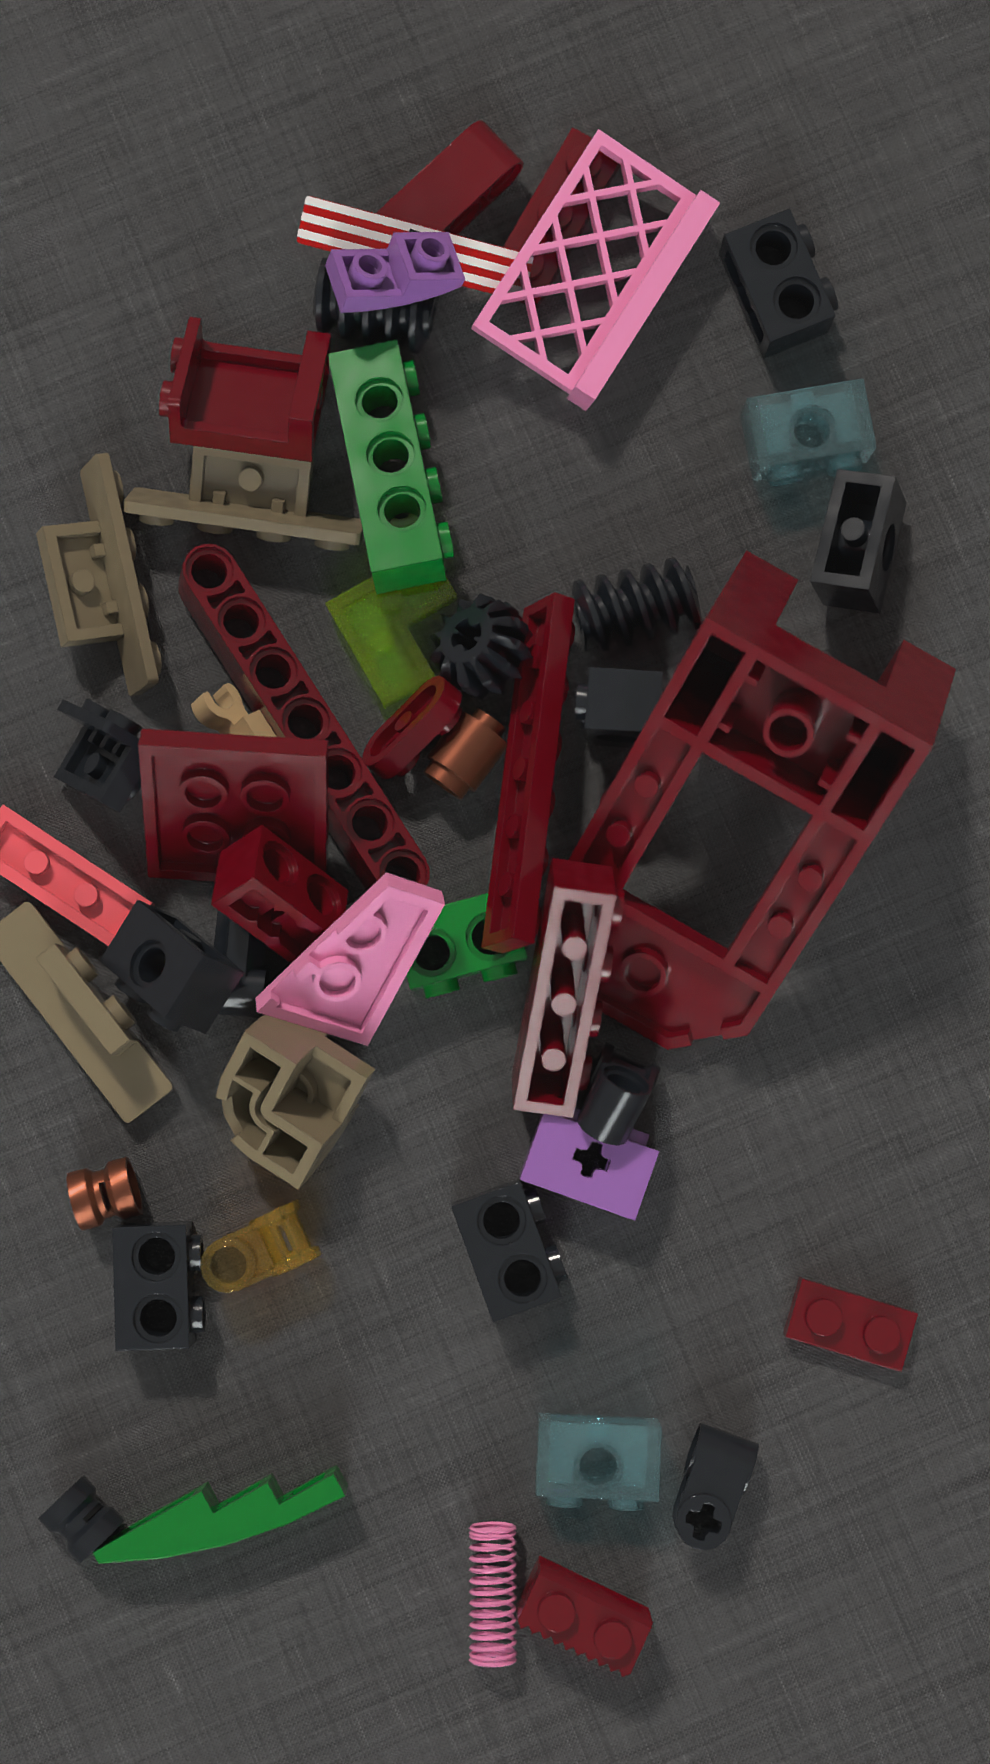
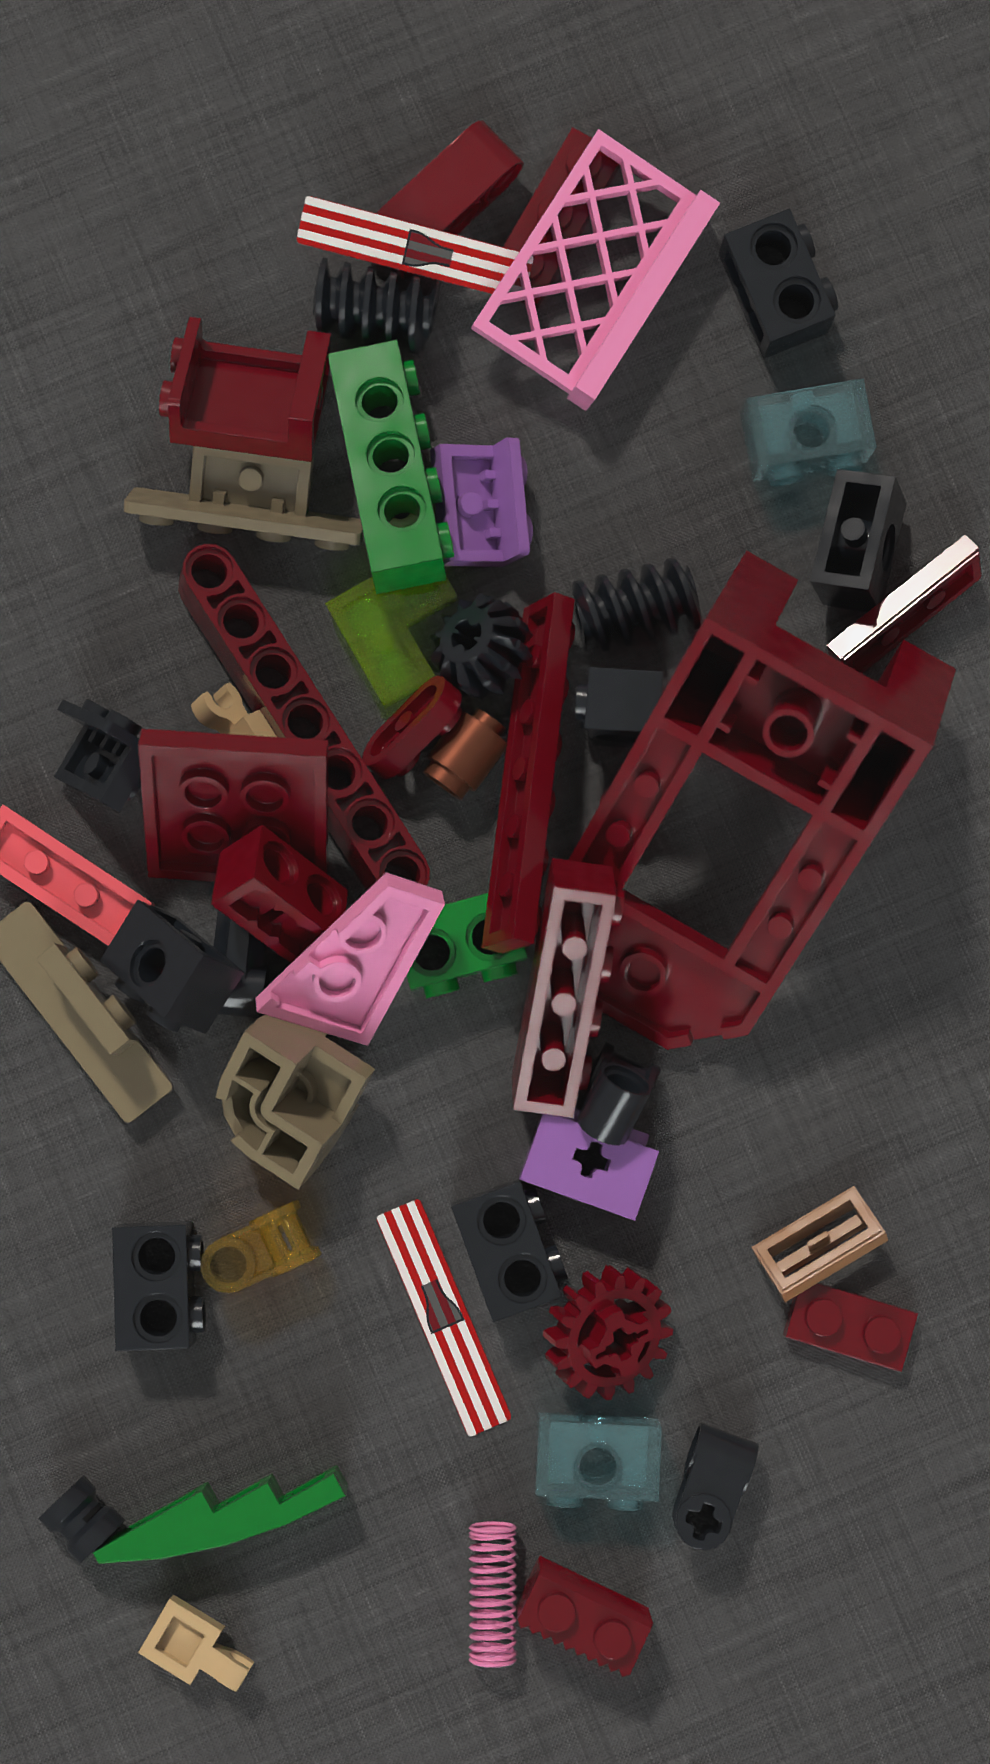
dark tan bracket [36,453,162,696] -> none
copper wheel [66,1157,143,1231] -> none
medium lavender slope [325,232,465,313] -> none
none -> tan plate [138,1595,254,1692]
none -> sticker [377,1199,511,1436]
none -> medium lavender bracket [430,438,533,567]
none -> dark red gear [543,1265,673,1400]
none -> medium nougat tile [751,1186,888,1302]
none -> dark red tile [827,535,982,674]

